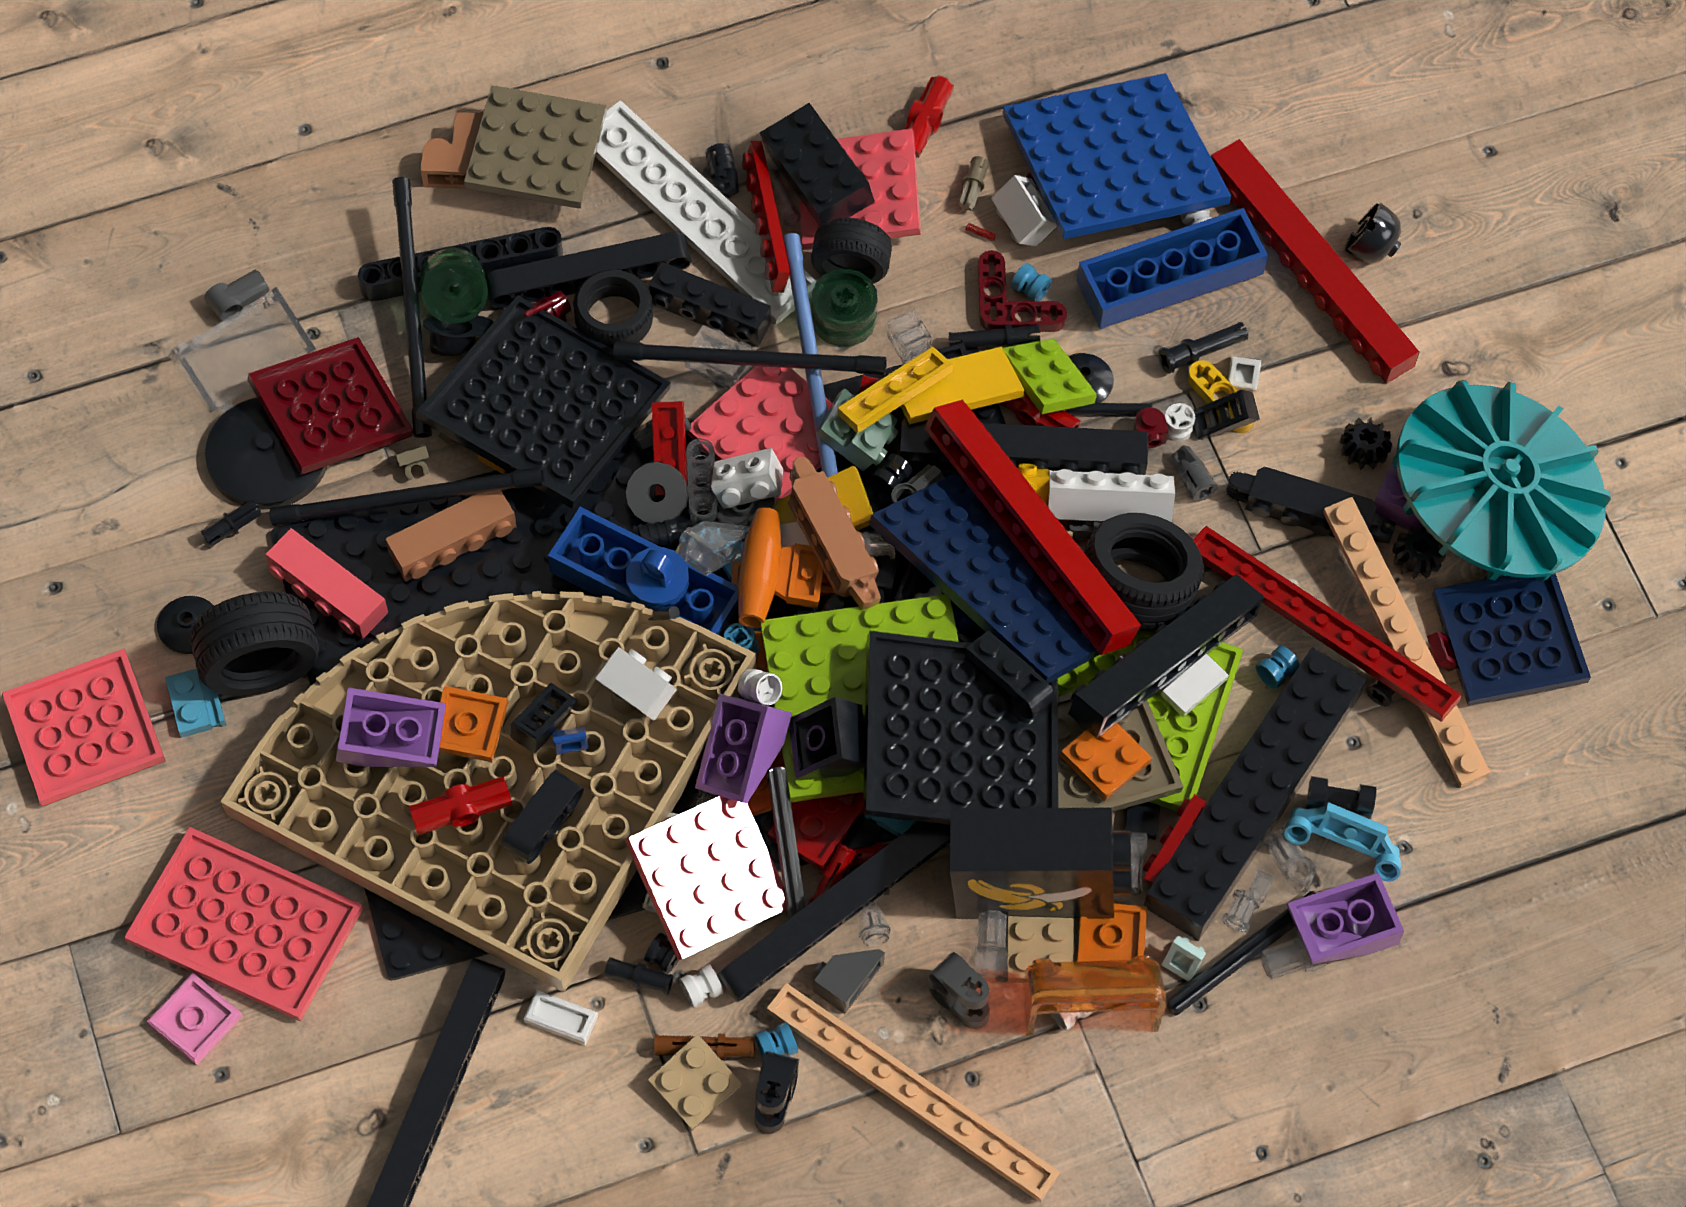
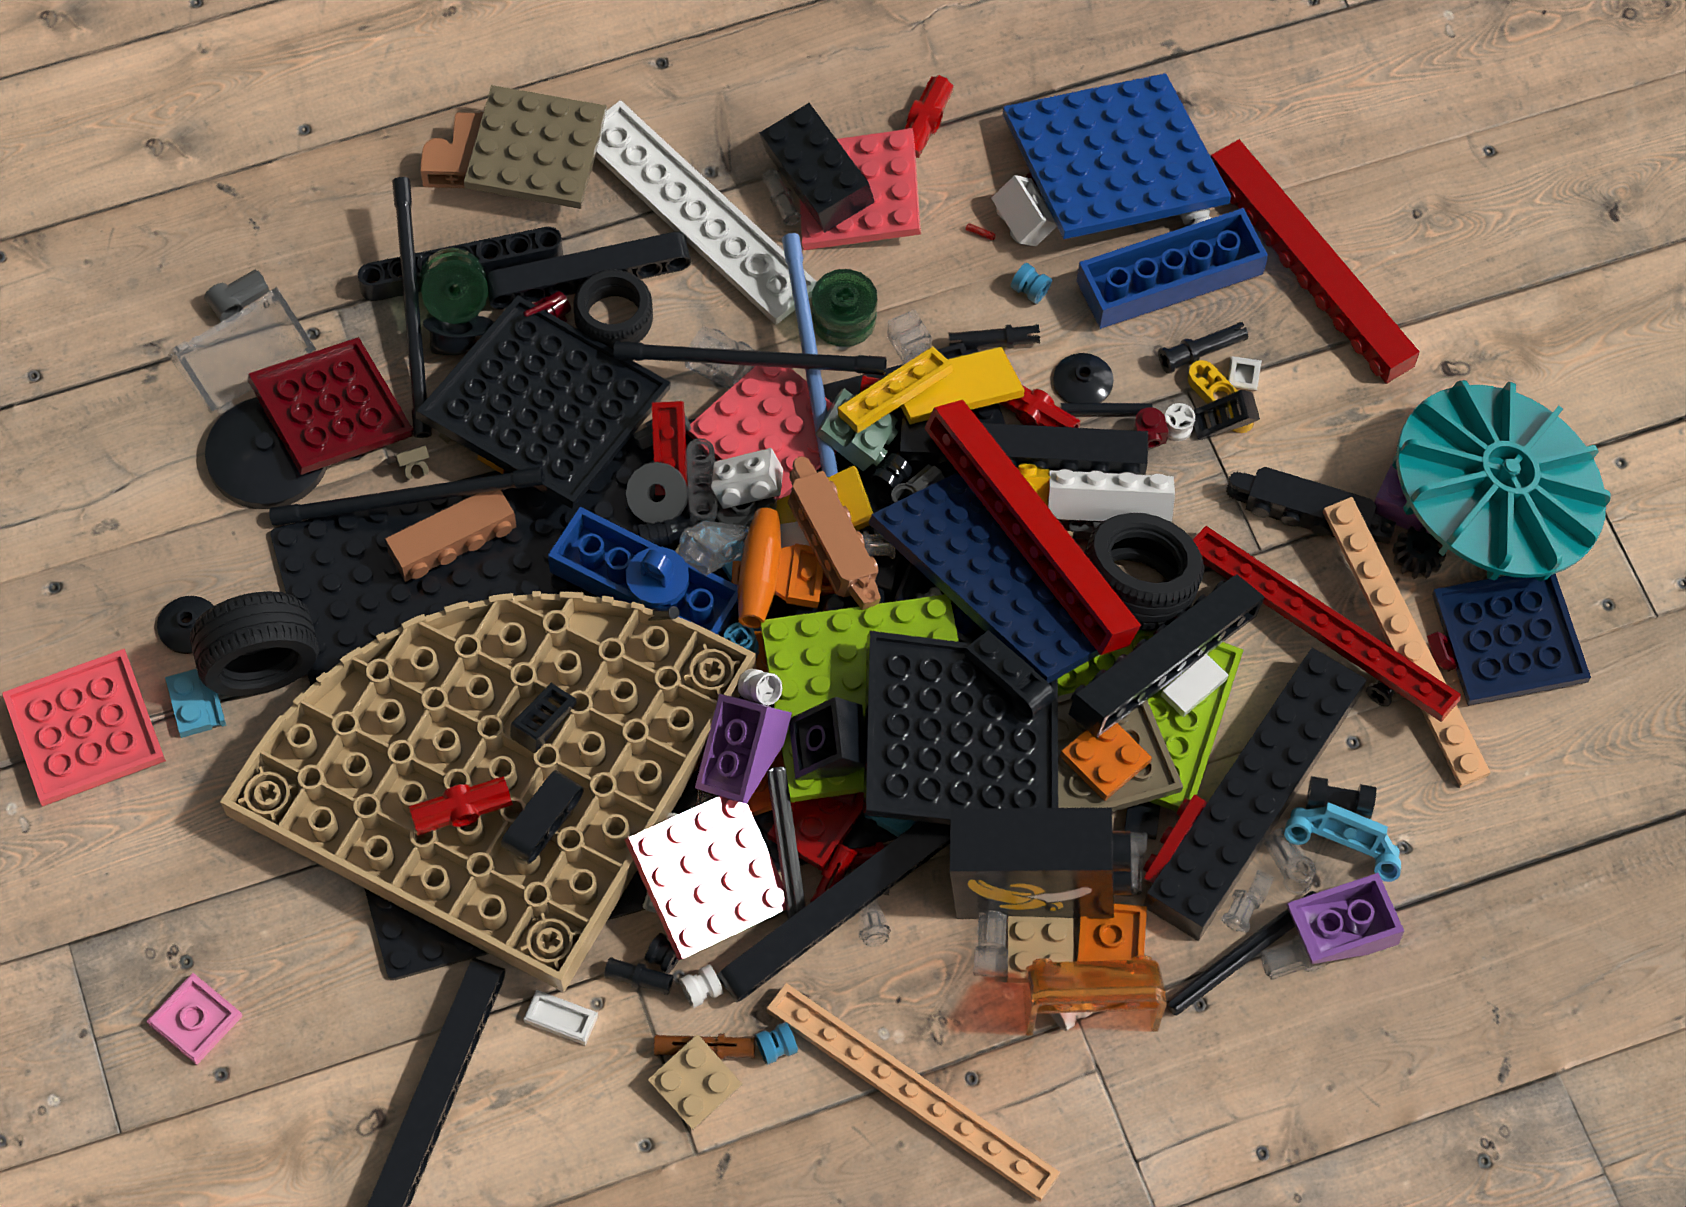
coral plate [124,827,363,1022] -> none
black axle [200,500,261,548] -> none
coral brick [266,528,388,639] -> none
medium lavender slope [336,688,446,767] -> none
orange plate [439,686,509,762] -> none
blue slope [553,727,588,754] -> none
white brick [595,647,677,721] -> none
black brick [649,262,771,347] -> none
black hinge [705,143,739,198] -> none
red plate [742,140,790,293] -> none
black piece [754,1051,799,1134] -> none
black tyre [811,218,892,287] -> none
dark grey slope [812,949,885,1014] -> none
dark grey piece [928,952,990,1029] -> none
dark tan axle [958,156,989,211] -> none
dark red beam [978,250,1067,332] -> none
lime plate [1003,338,1097,414] -> none
light aqua tile [1162,936,1206,982] -> none
dark grey hinge [1171,445,1218,502] -> none
dark azure wheel [1255,645,1300,689] -> none
black gear [1339,417,1393,470] -> none
black cylinder [1344,203,1401,263] -> none

